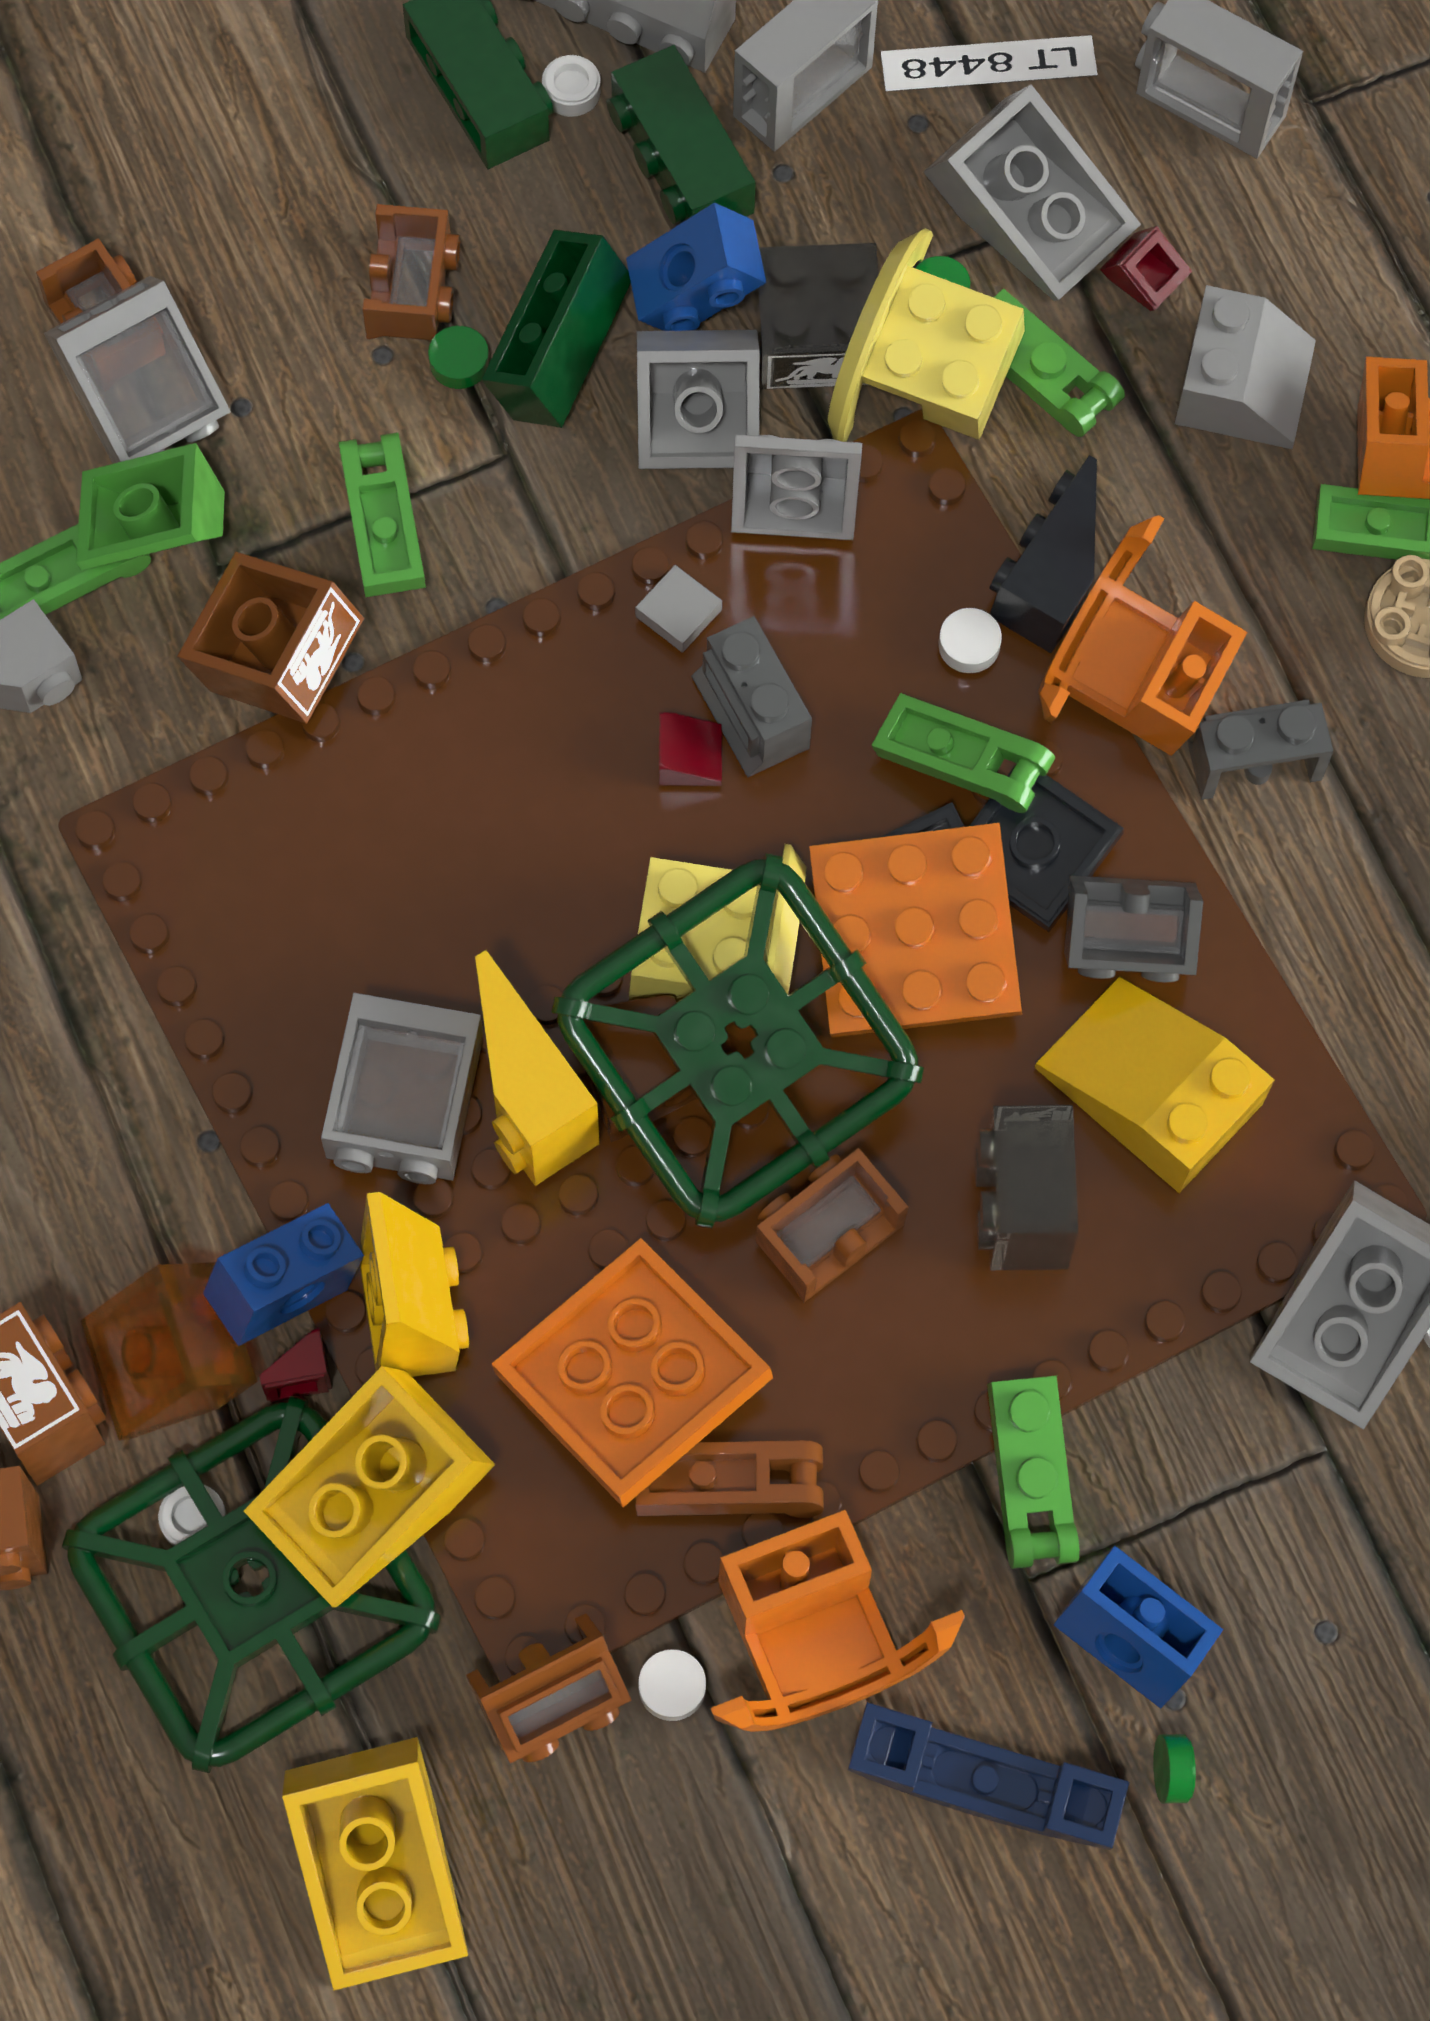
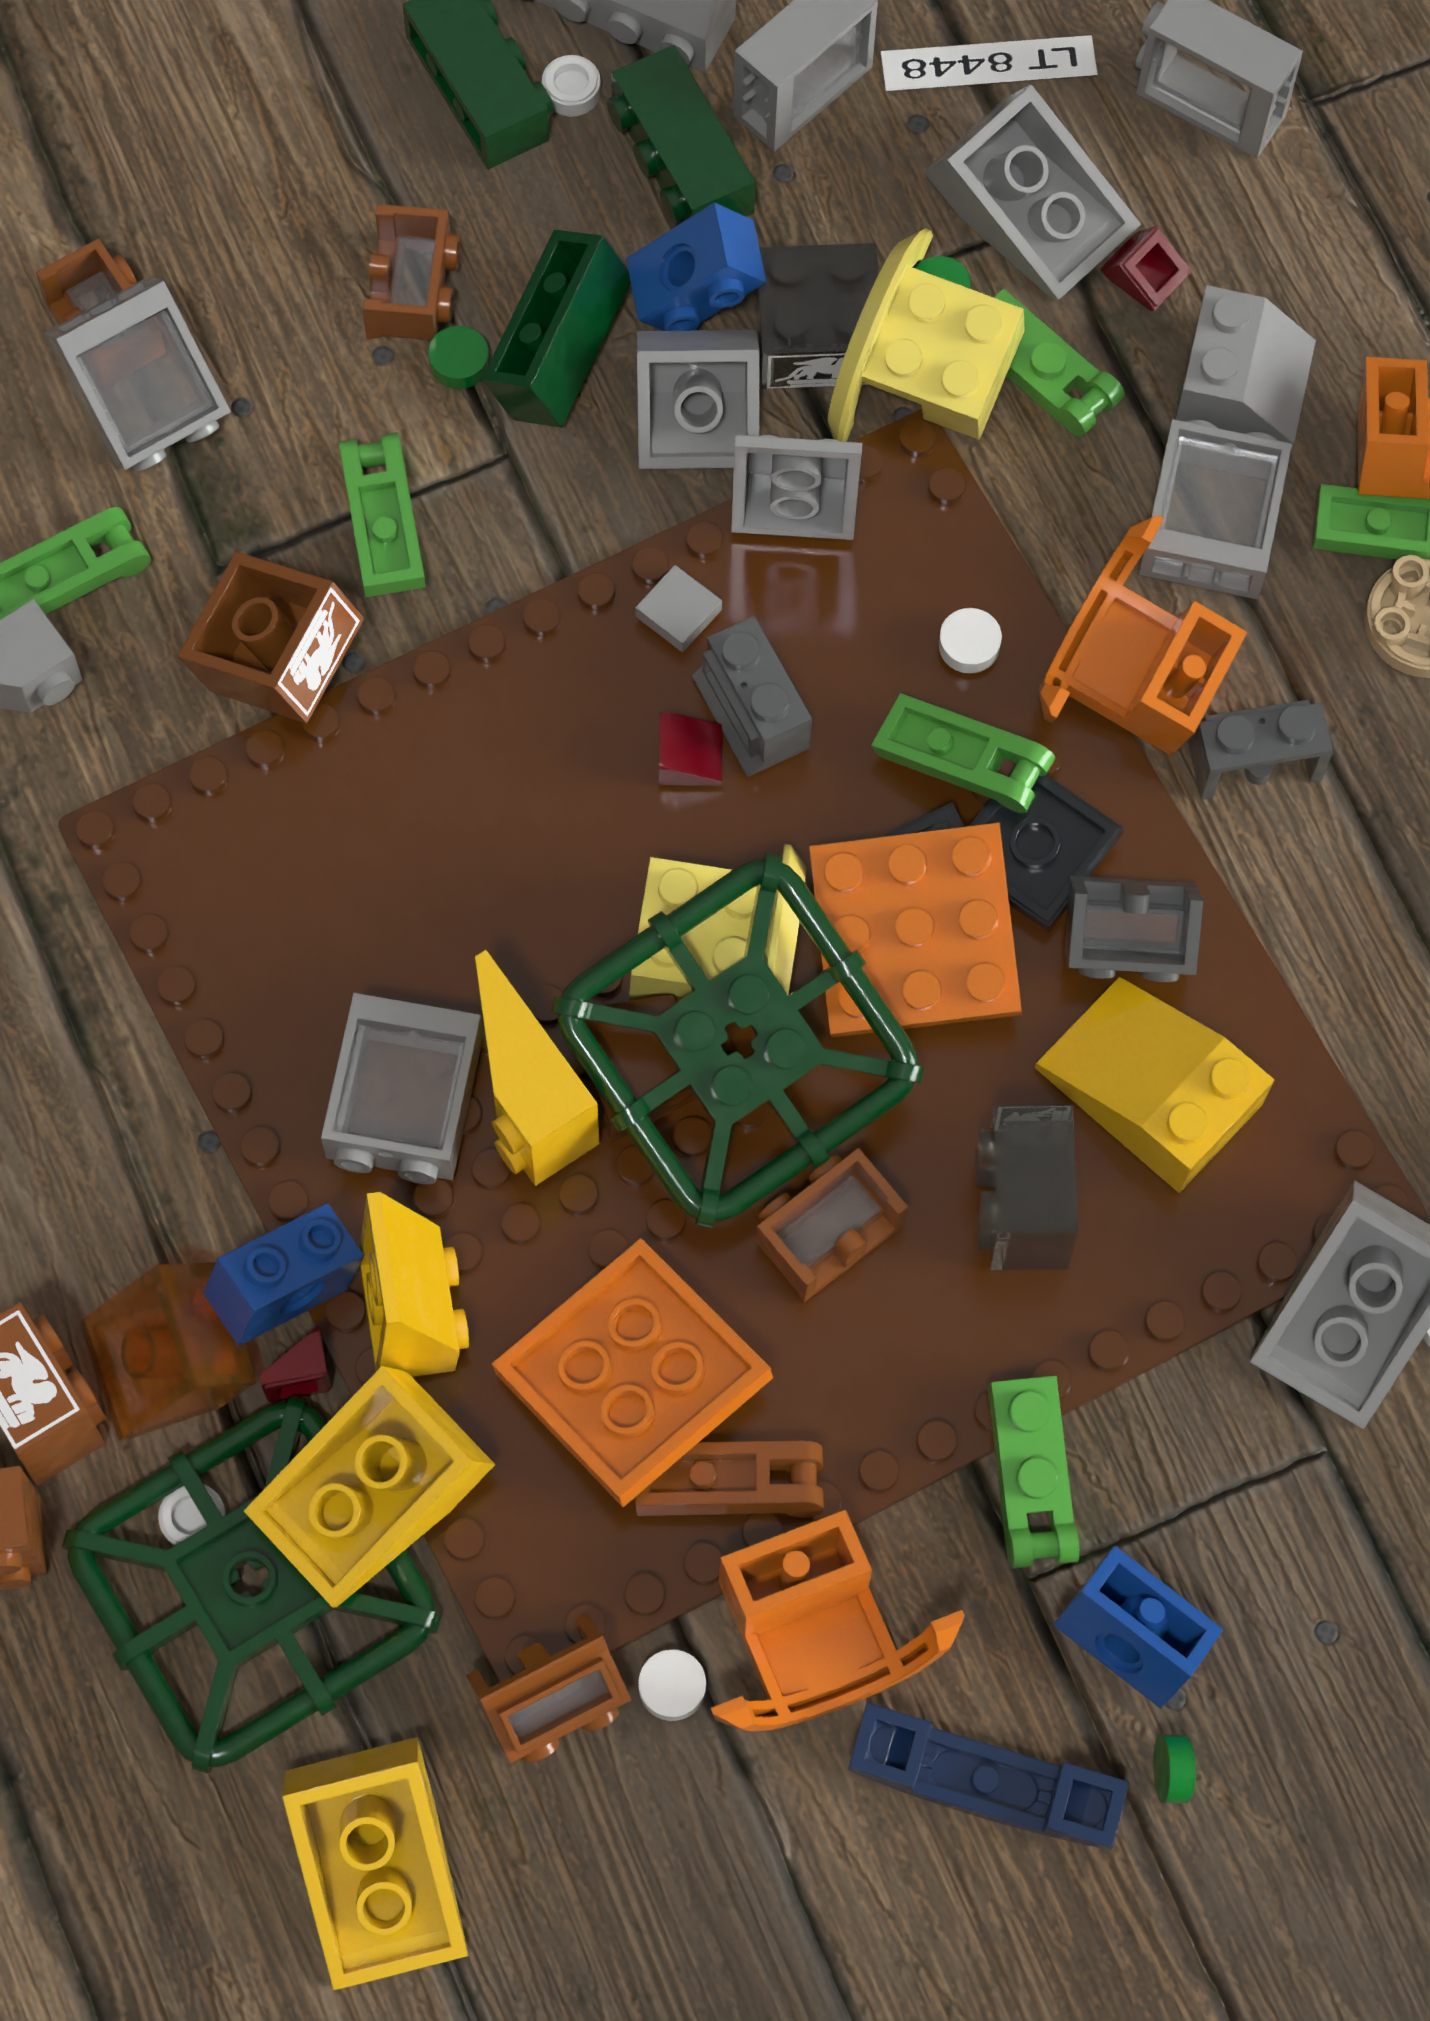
bright green slope [76,443,225,570] -> none
black slope [989,455,1097,654] -> none
none -> window [1138,419,1292,600]

